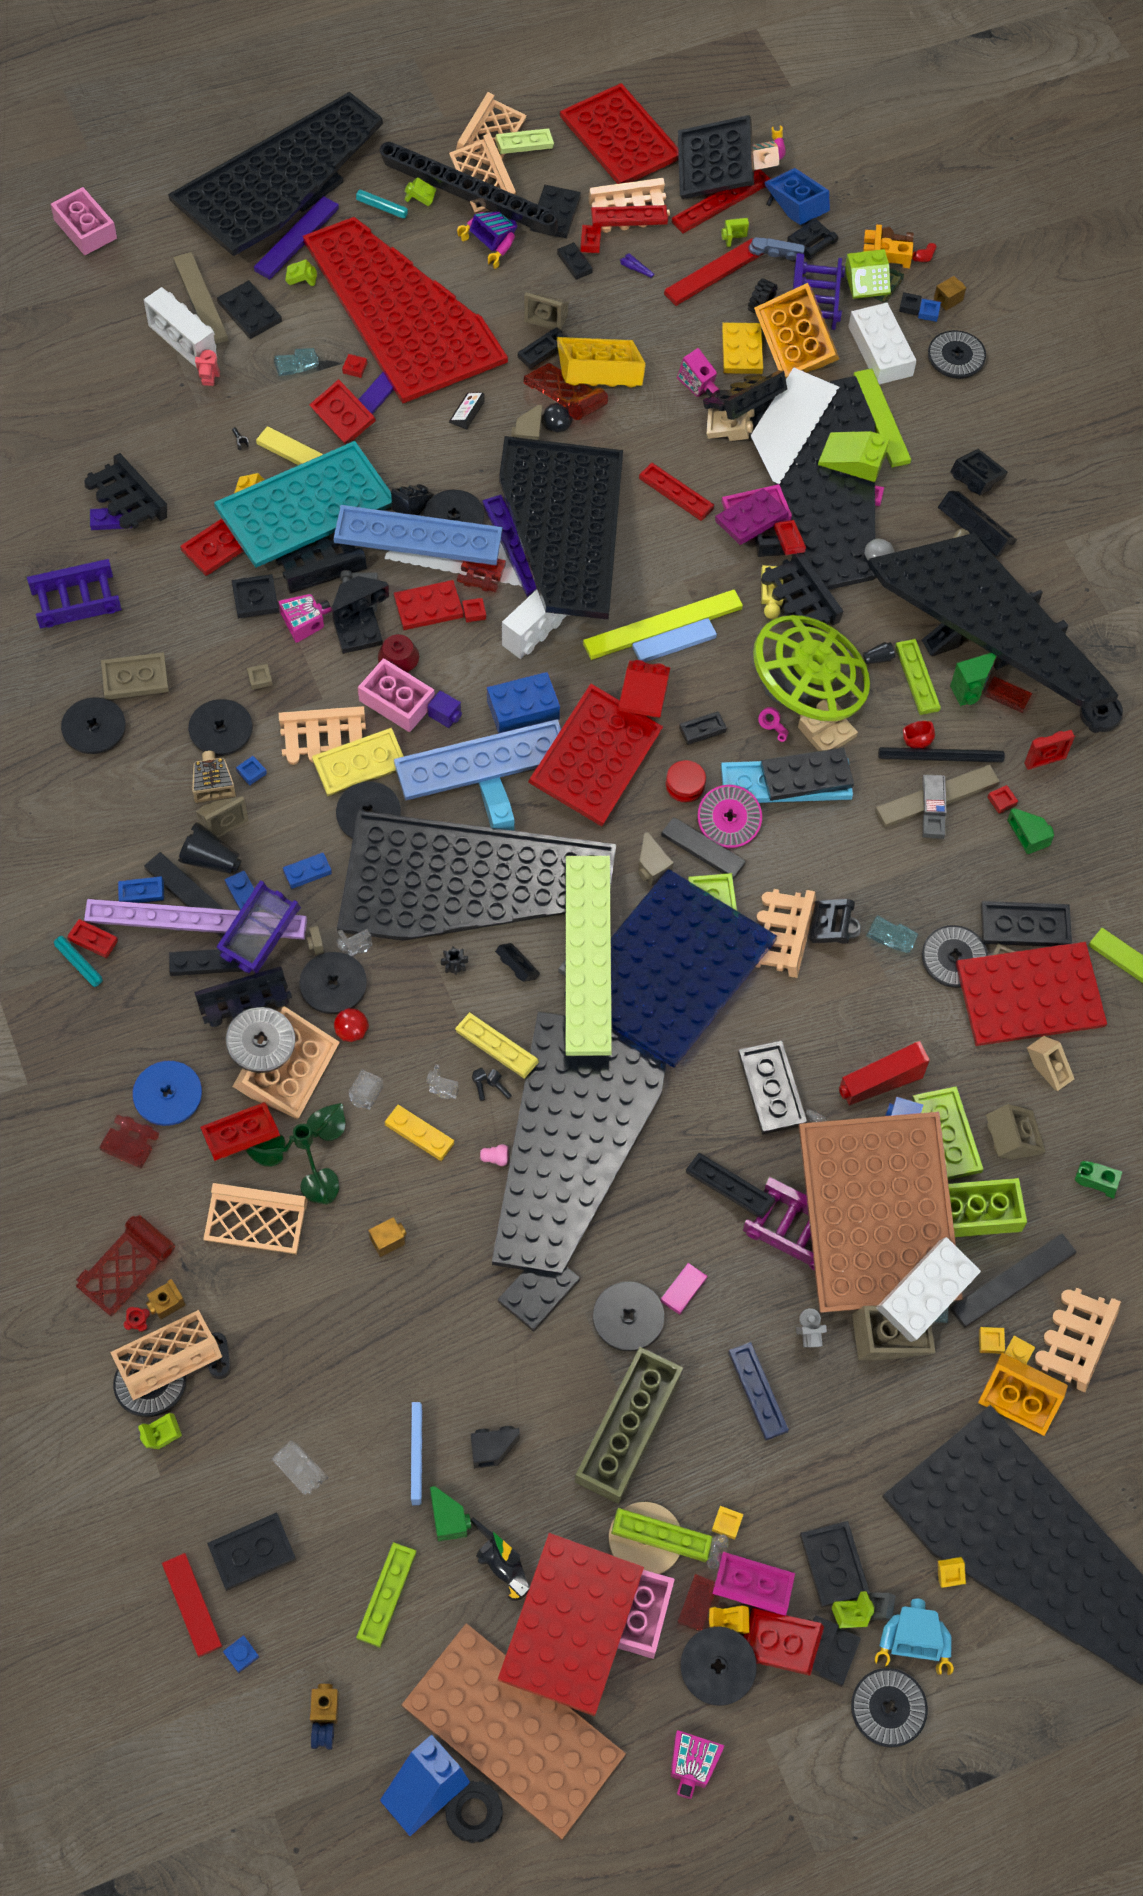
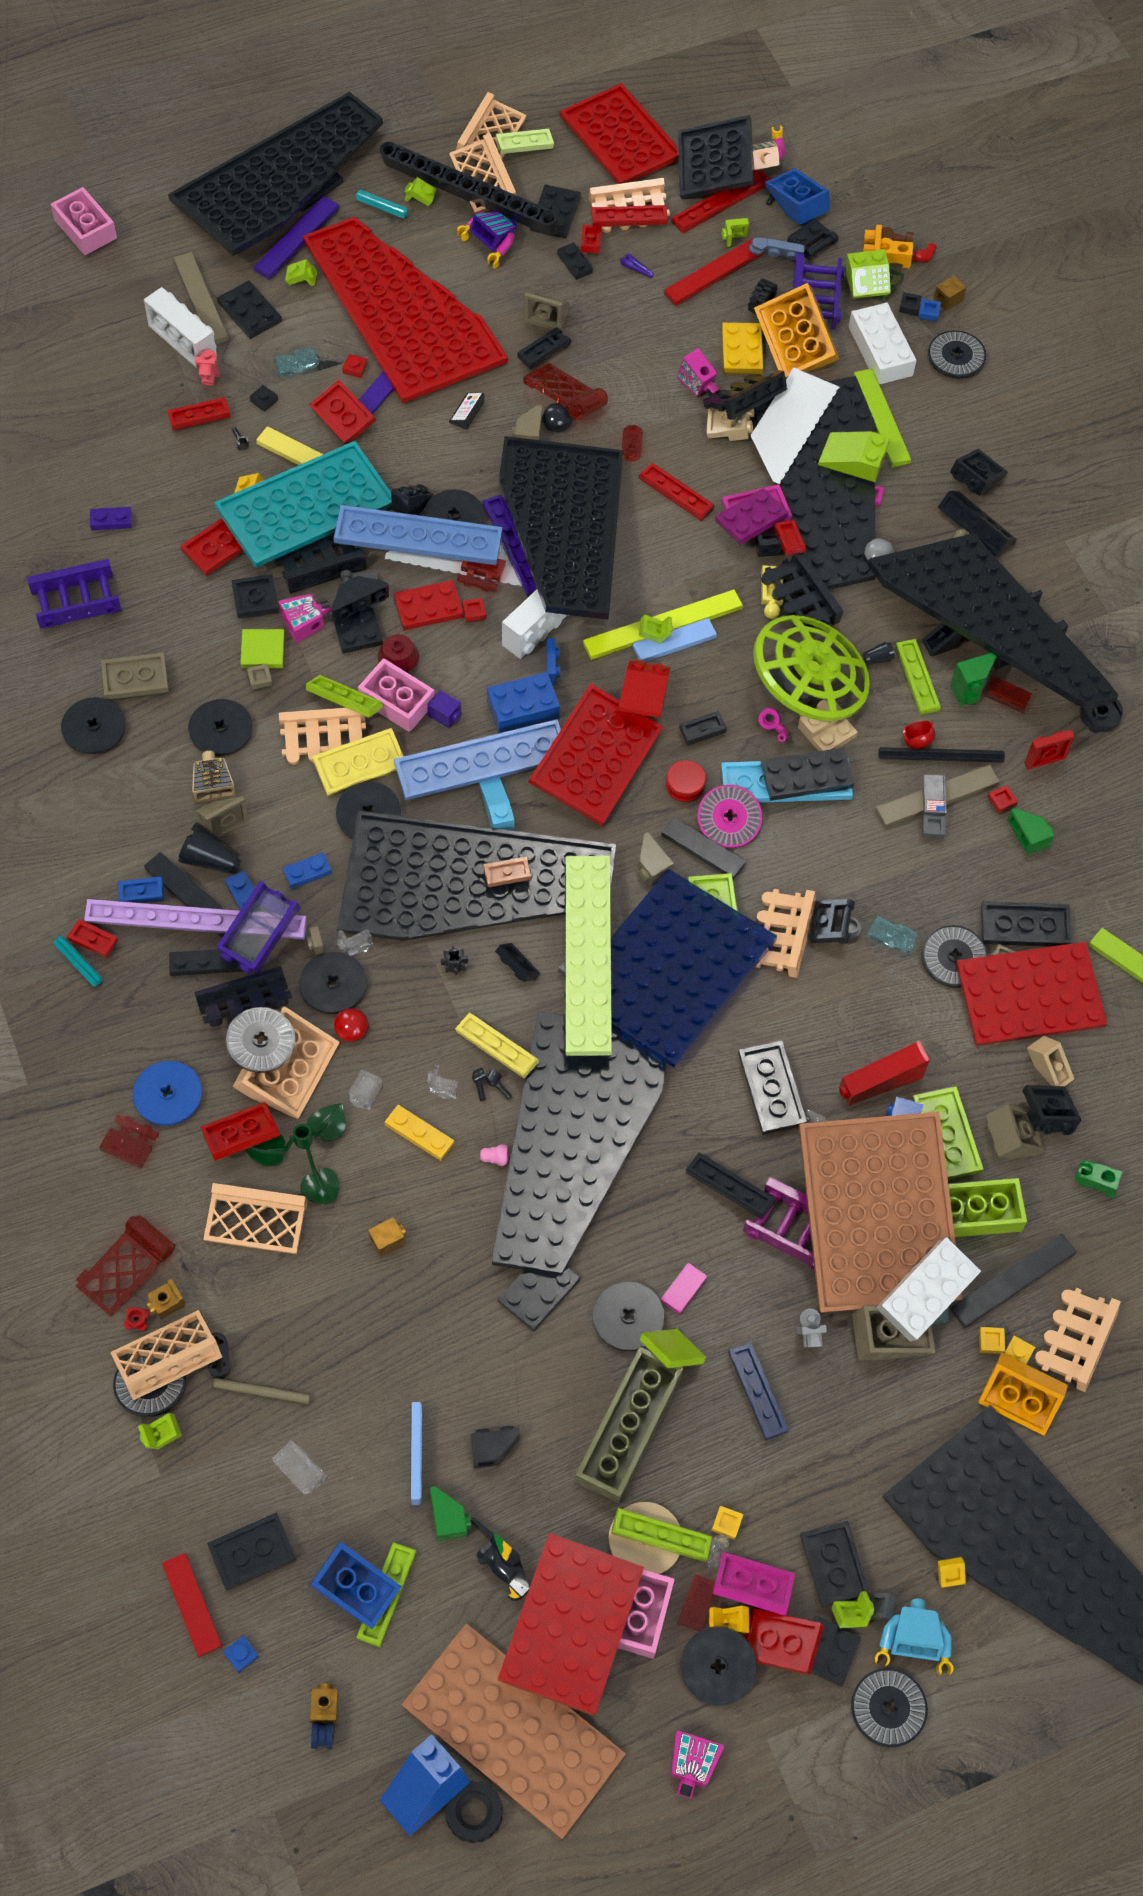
black fence [84,453,167,529] -> none
blue plate [236,756,267,786] -> none
yellow slope [557,337,646,387] -> none
none -> red plate [167,397,231,430]
none -> dark tan bar [214,1378,311,1404]
none -> lime tile [241,629,285,668]
none -> black plate [249,385,278,412]
none -> lime tile [306,675,383,718]
none -> blue slope [308,1542,402,1629]
none -> plate [484,857,531,887]
none -> blue plate [546,639,560,685]
none -> clear red plate [622,425,643,461]
none -> lime bracket [639,614,673,644]
none -> lime tile [640,1329,706,1368]
none -> black plate [1022,1085,1081,1135]

